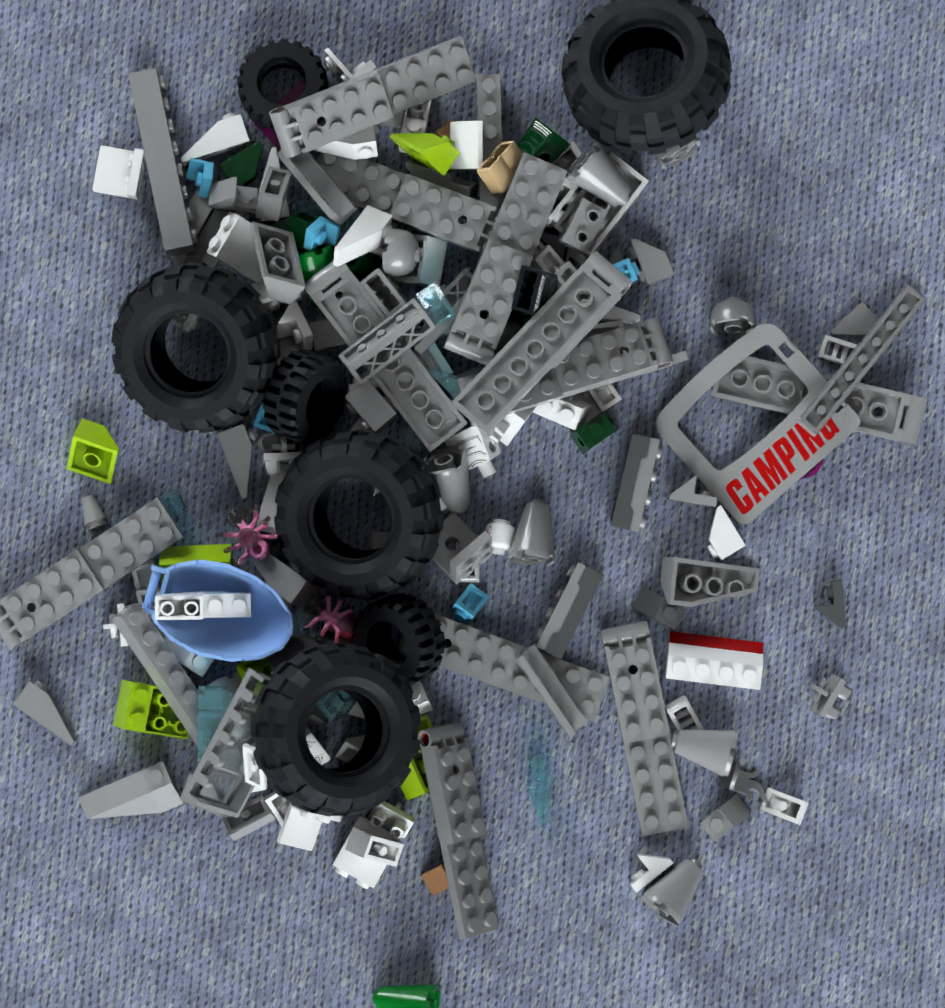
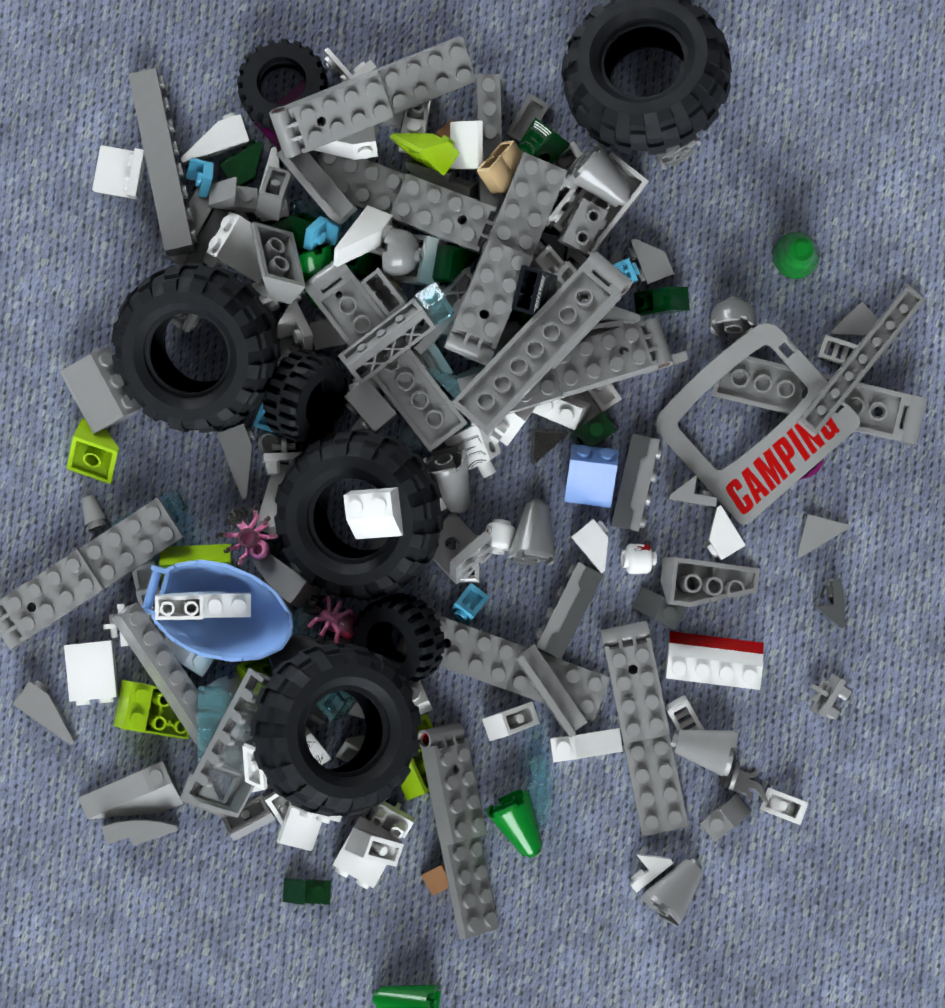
none -> light grey slope [60,346,142,434]
none -> white brick [64,640,119,706]
none -> light grey slope [101,819,180,846]
none -> dark green slope [283,878,331,905]
none -> white slope [343,487,404,539]
none -> dark green slope [432,245,479,283]
none -> white slope [482,701,540,741]
none -> green cone [486,789,543,858]
none -> light grey tile [506,94,550,142]
none -> clear smoke slope [530,428,569,466]
none -> white slope [550,728,623,763]
none -> brick [564,444,619,508]
none -> white slope [571,519,608,573]
none -> white head [621,543,657,574]
none -> dark green slope [634,286,690,316]
none -> green cone [773,232,820,279]
none -> light grey tile [796,514,850,557]

